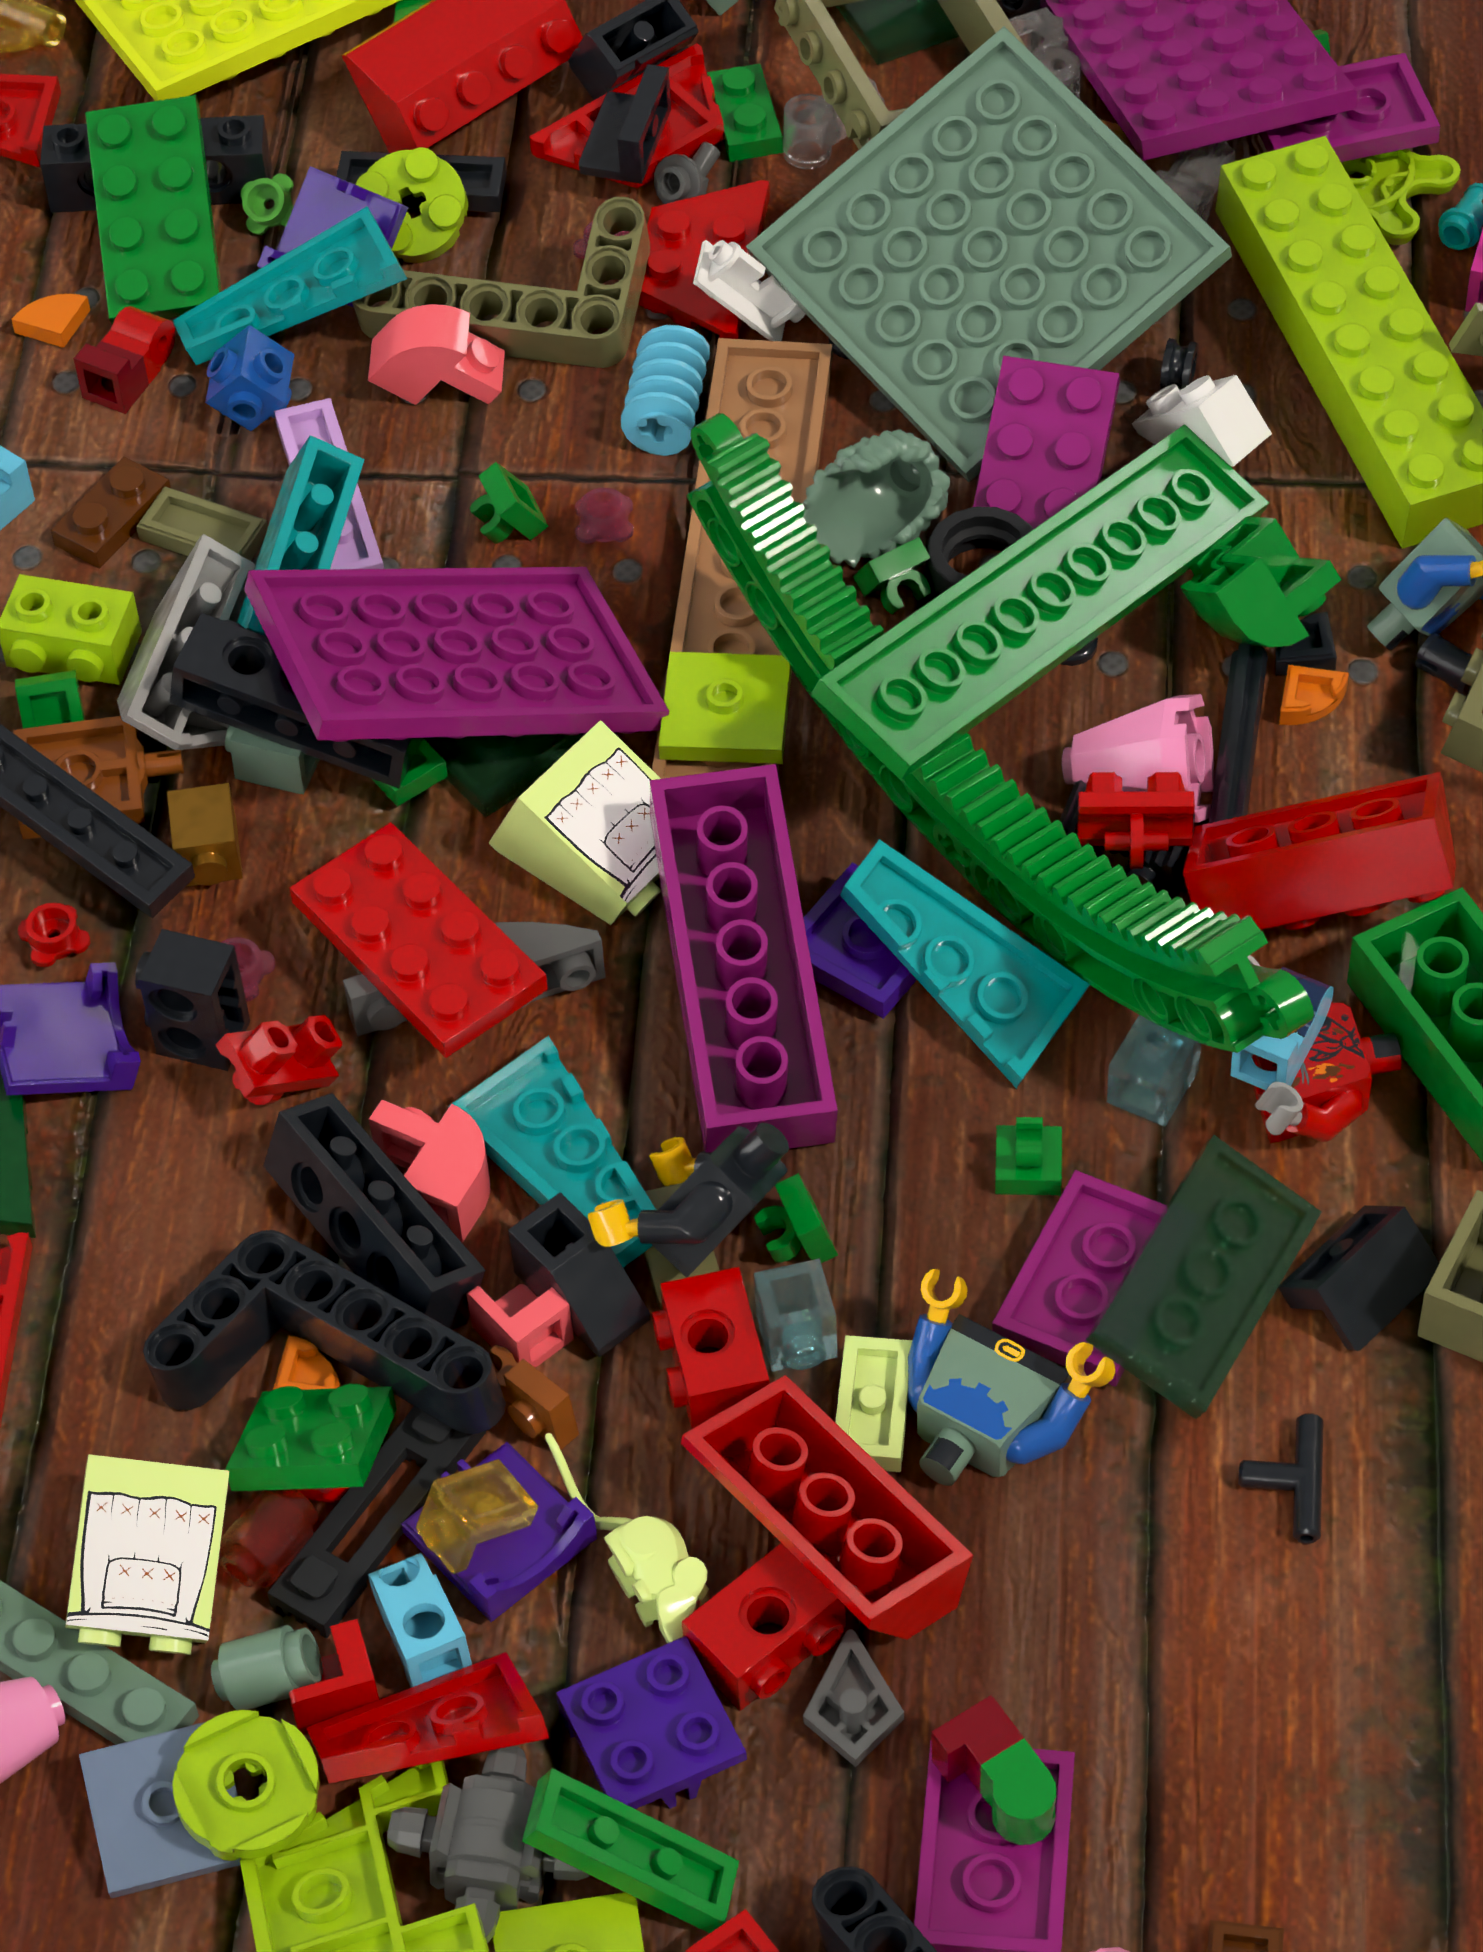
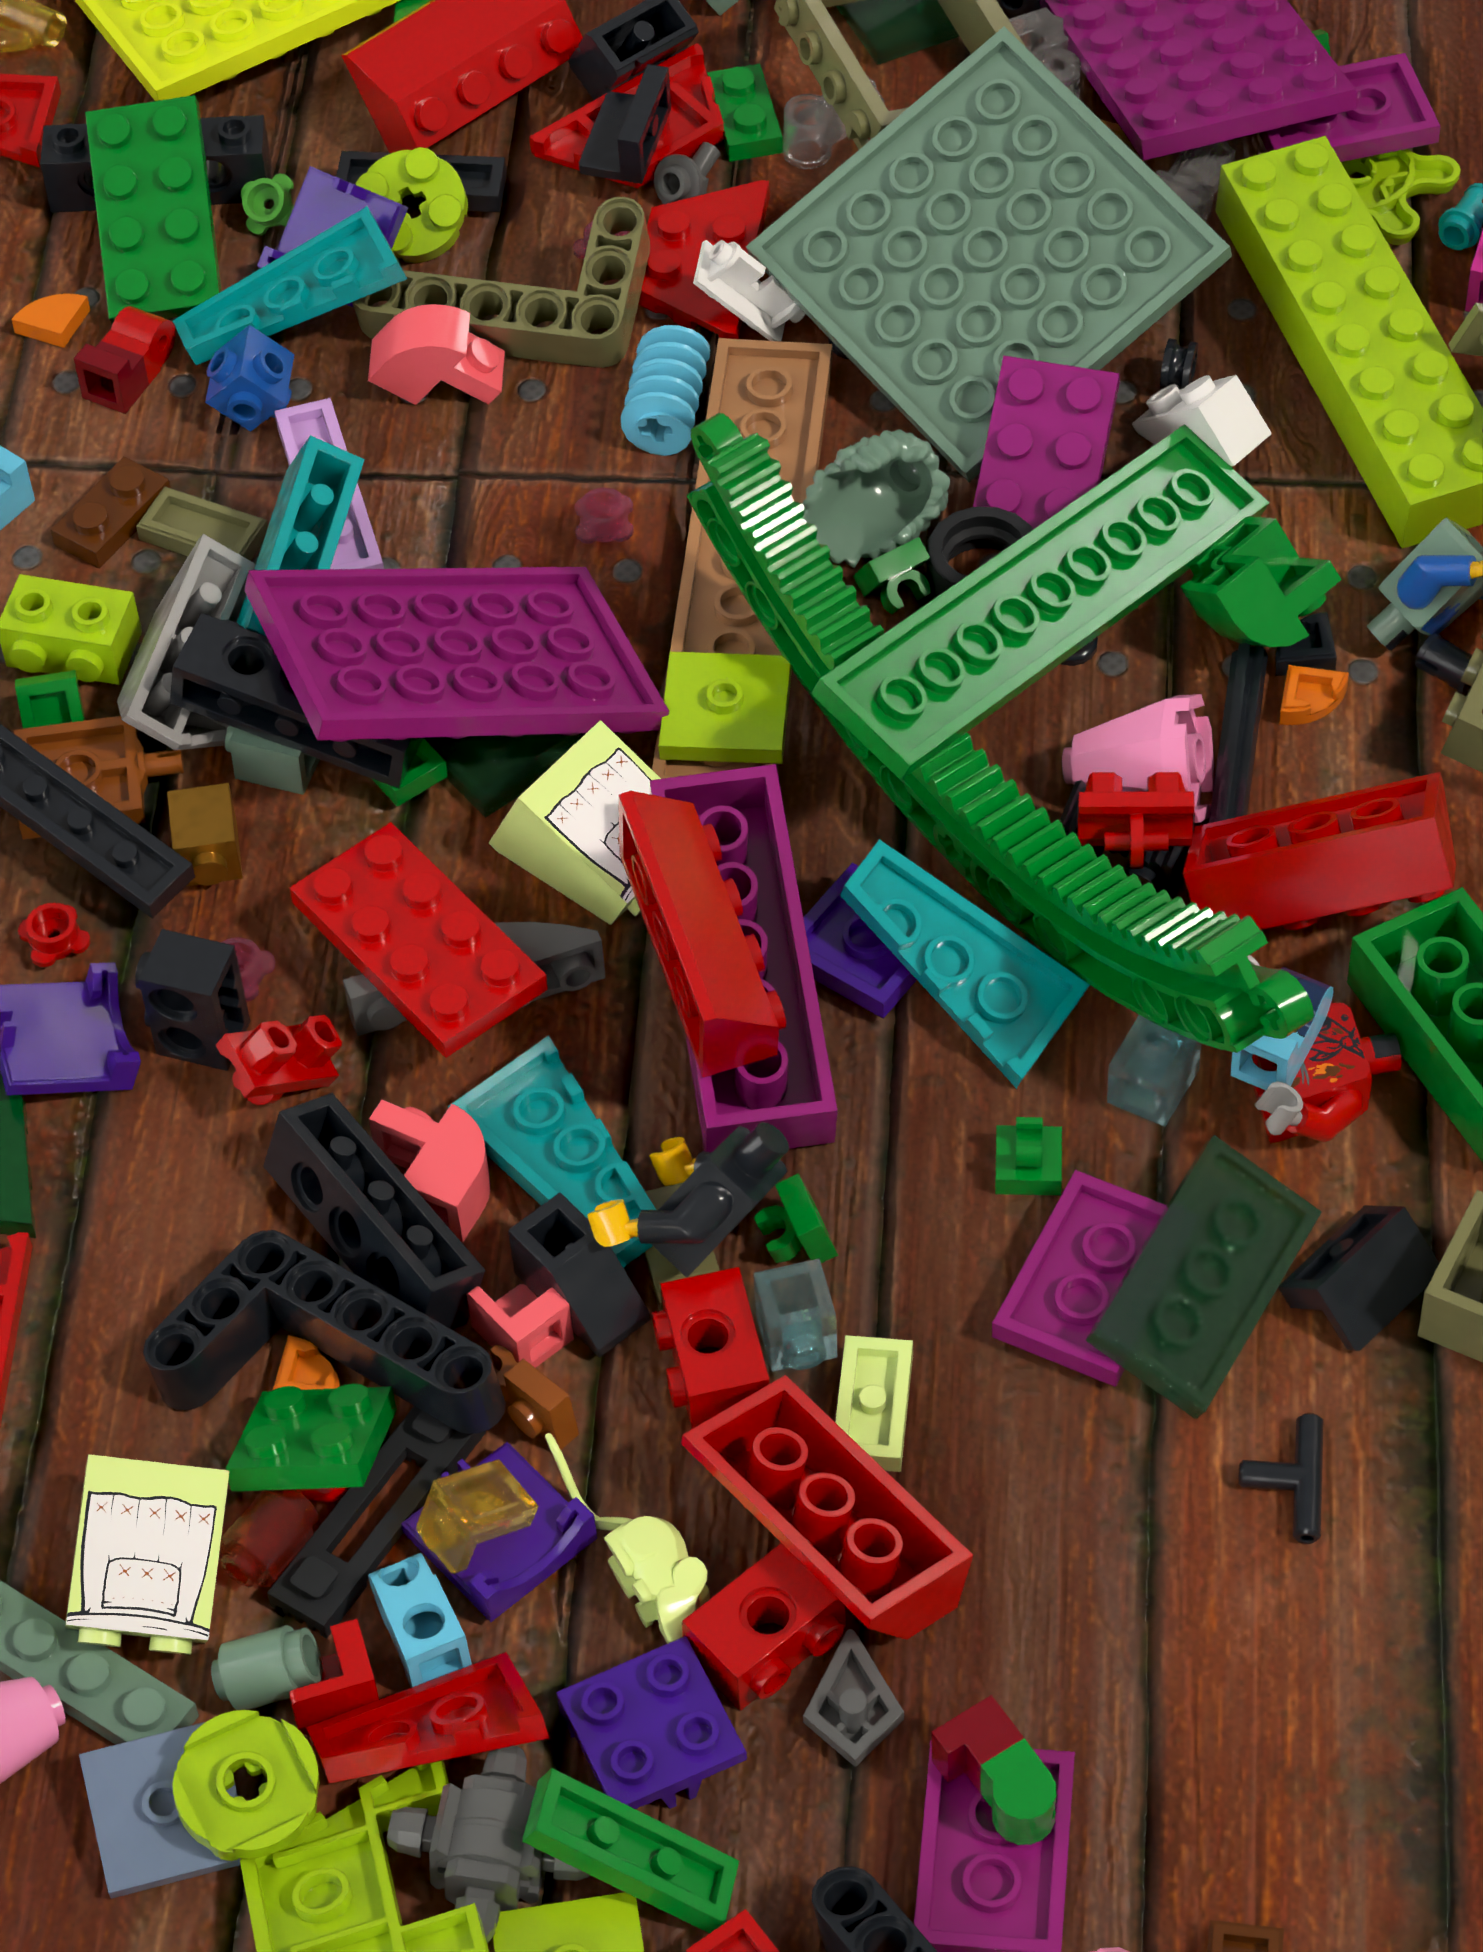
green tile [469,462,549,544] -> none
torso [908,1269,1115,1486] -> none
none -> red slope [618,791,786,1078]

